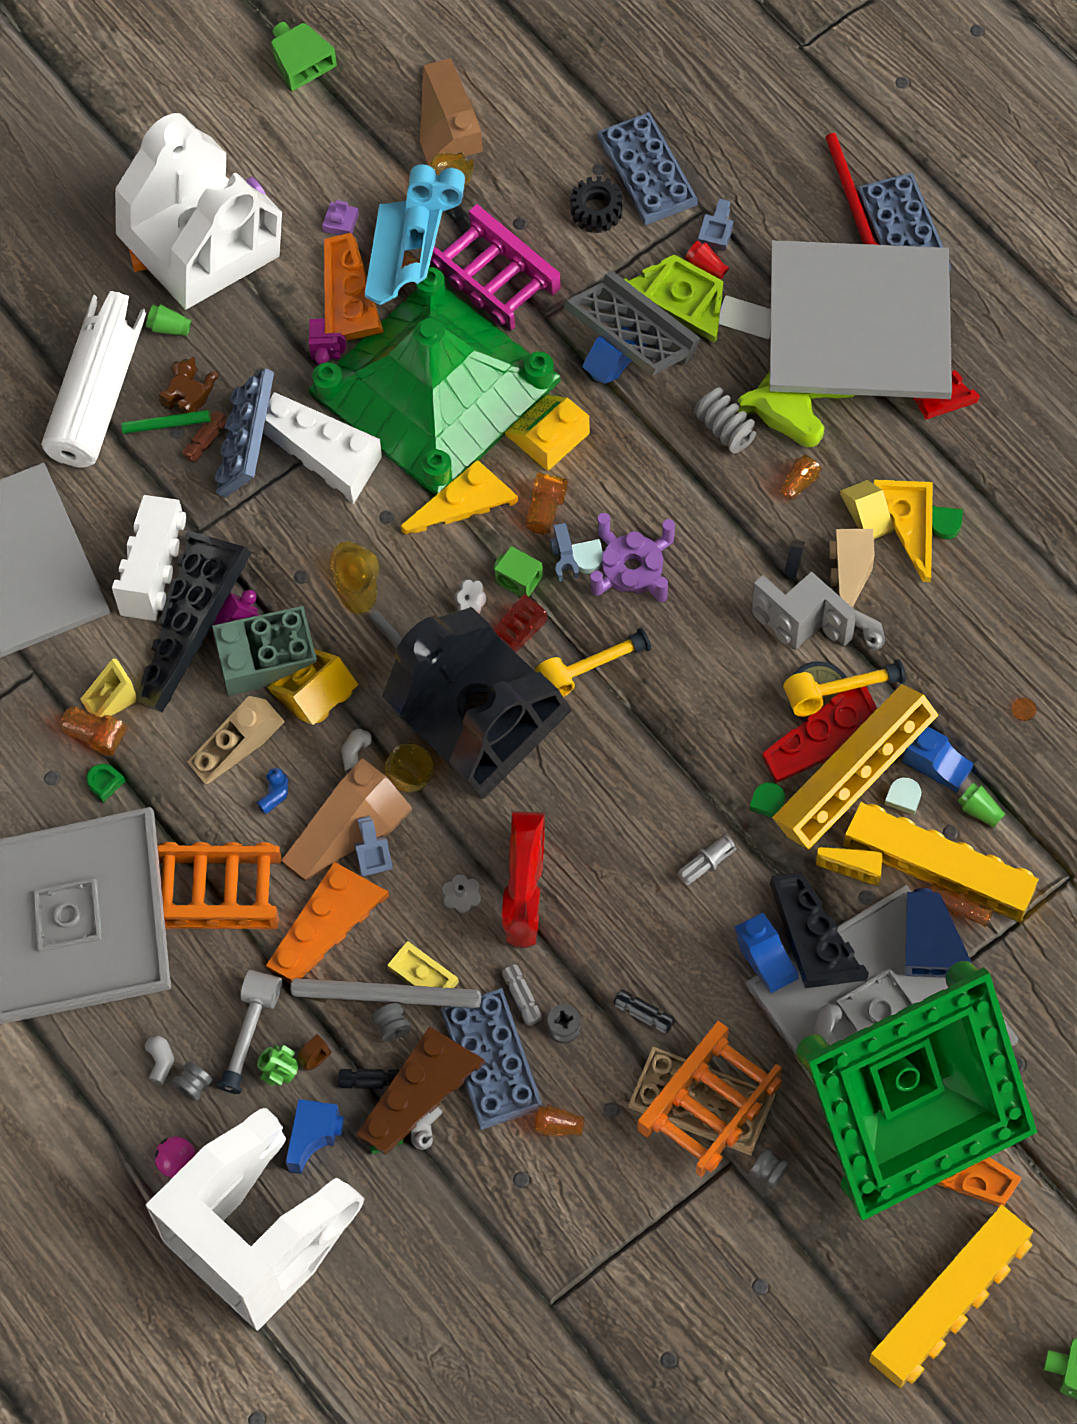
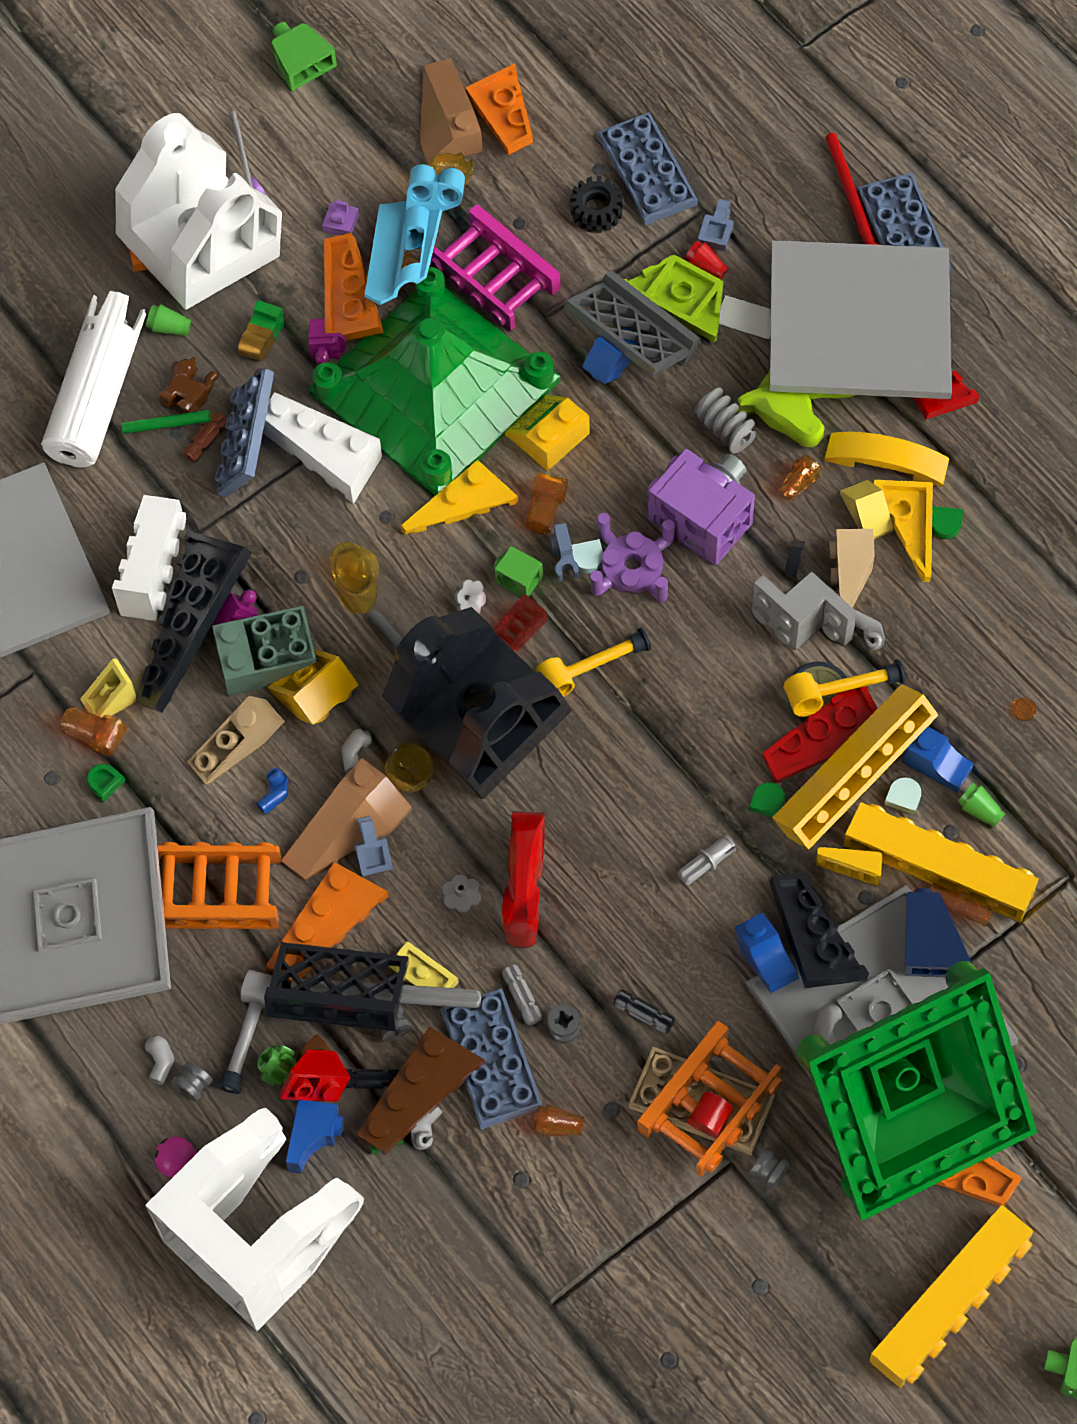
none -> light grey piece [230,111,253,188]
none -> leg [238,300,285,362]
none -> black fence [264,942,409,1032]
none -> red slope [279,1049,350,1102]
none -> orange wing [465,63,533,155]
none -> medium lavender piece [647,448,755,566]
none -> red brick [687,1092,733,1139]
none -> yellow slope [824,432,949,487]

